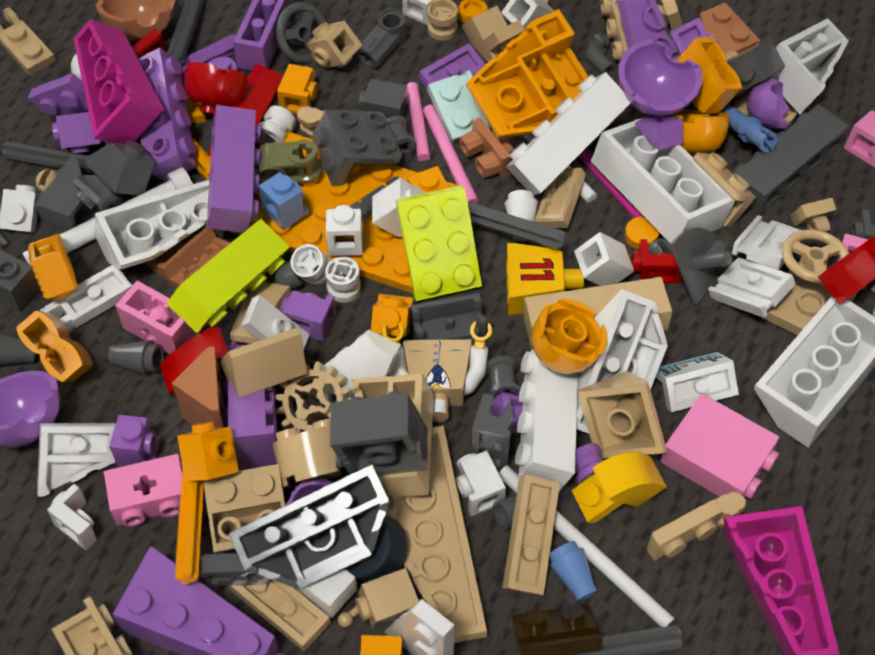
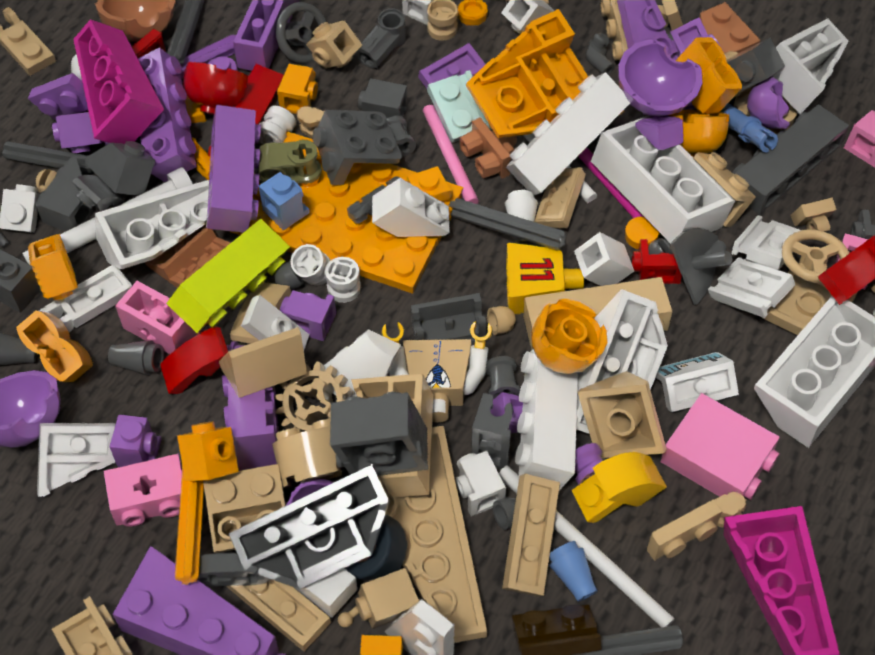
white bracket [47,484,97,551] -> none
nougat slope [172,346,226,428] -> none
white brick [326,205,363,256] -> none
light orange brick [371,294,414,337] -> none
neon yellow plate [395,185,482,301] -> none
bright pink bar [407,82,430,161] -> none
tan brick [462,6,525,62] -> none
none -> tan hinge [487,306,516,335]

